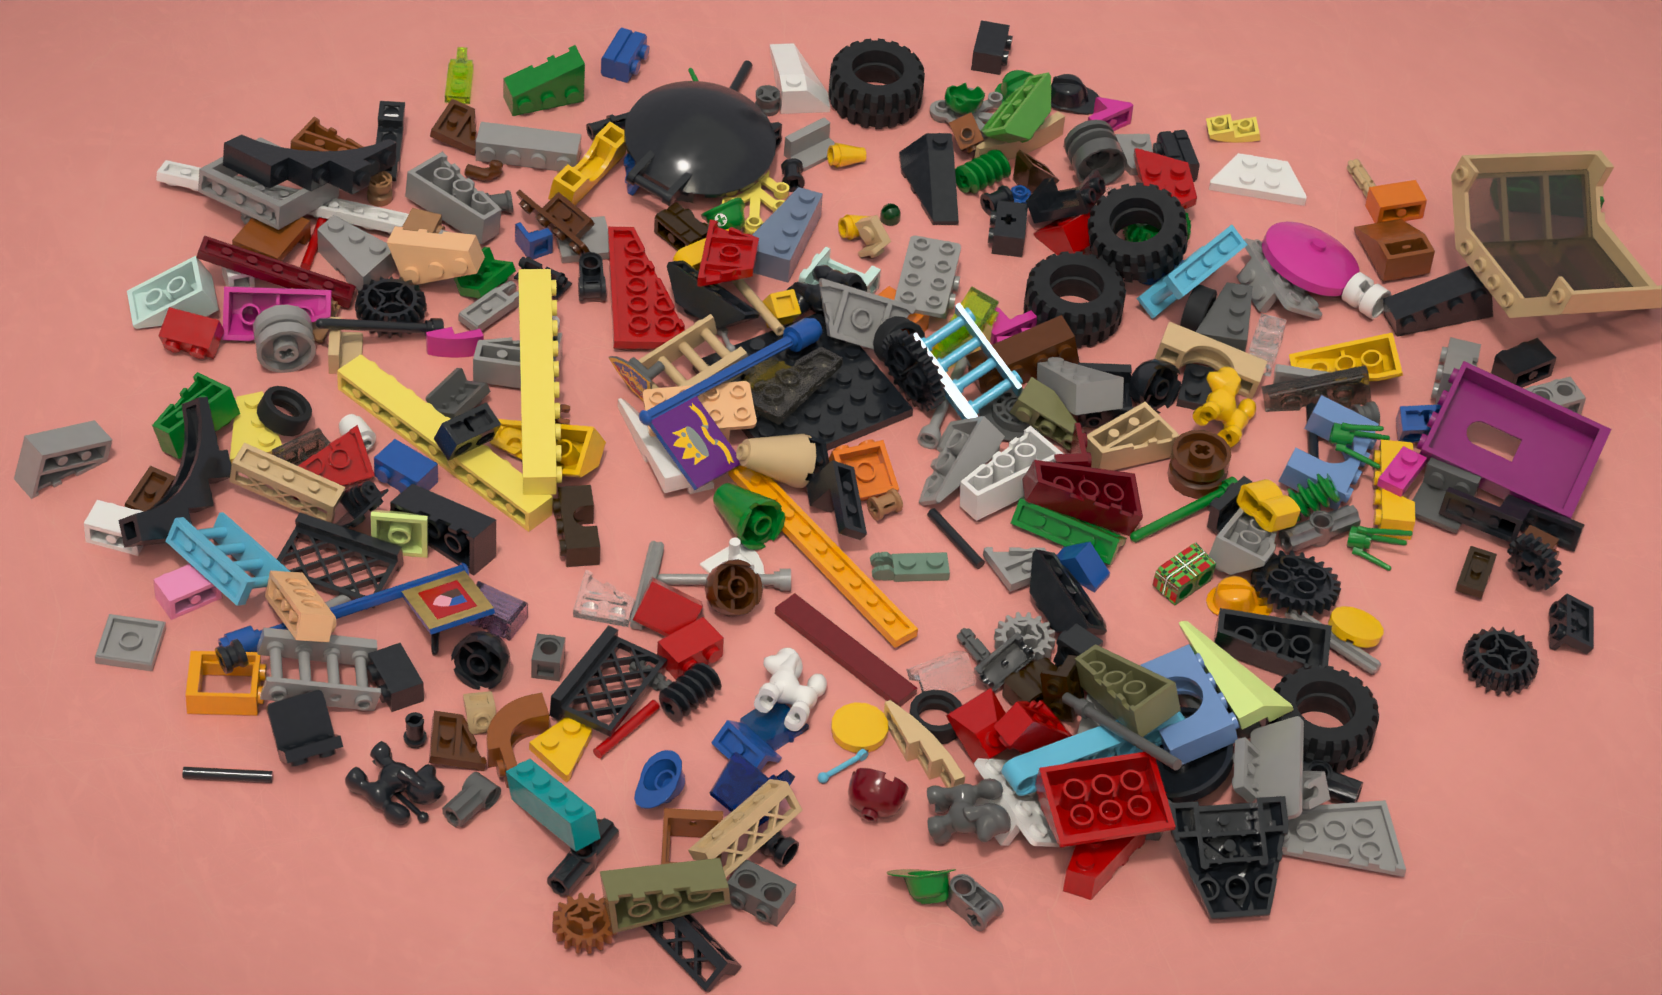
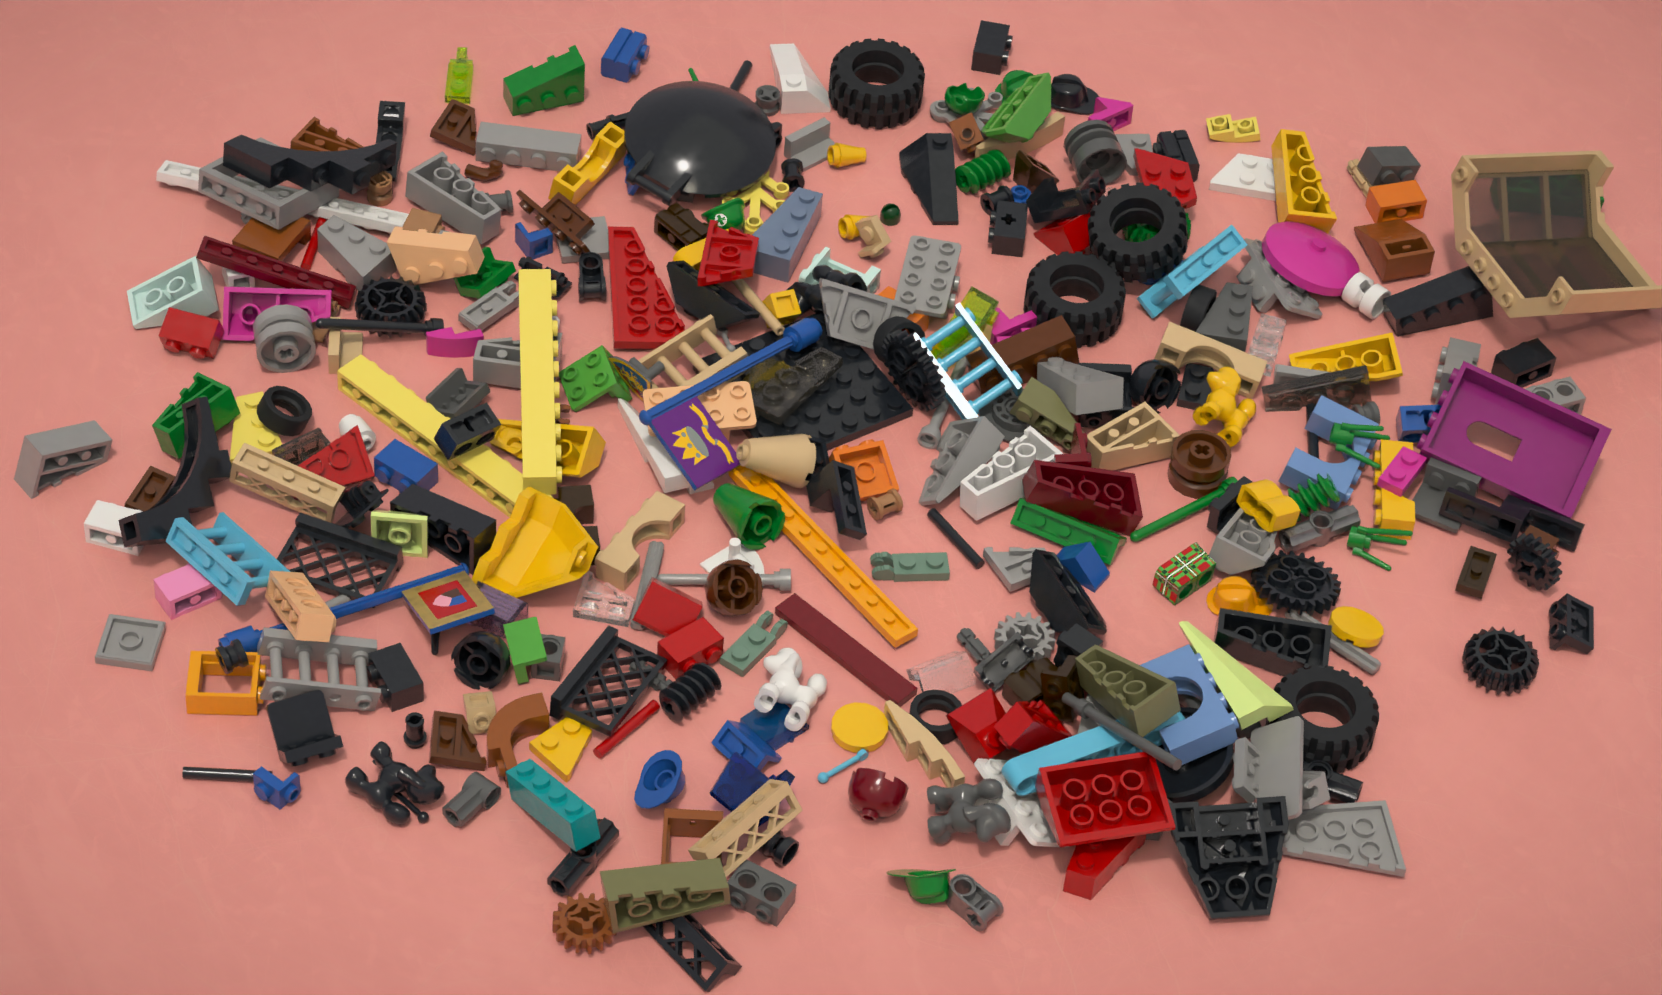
none -> blue bracket [253,766,301,810]
none -> yellow panel [472,486,598,601]
none -> bright green panel [503,617,547,684]
none -> bright green bracket [559,345,632,412]
none -> tan arch [594,491,685,592]
none -> sand green hinge [720,610,788,677]
none -> yellow wedge [1271,129,1337,234]
none -> dark grey brick [1357,146,1421,186]

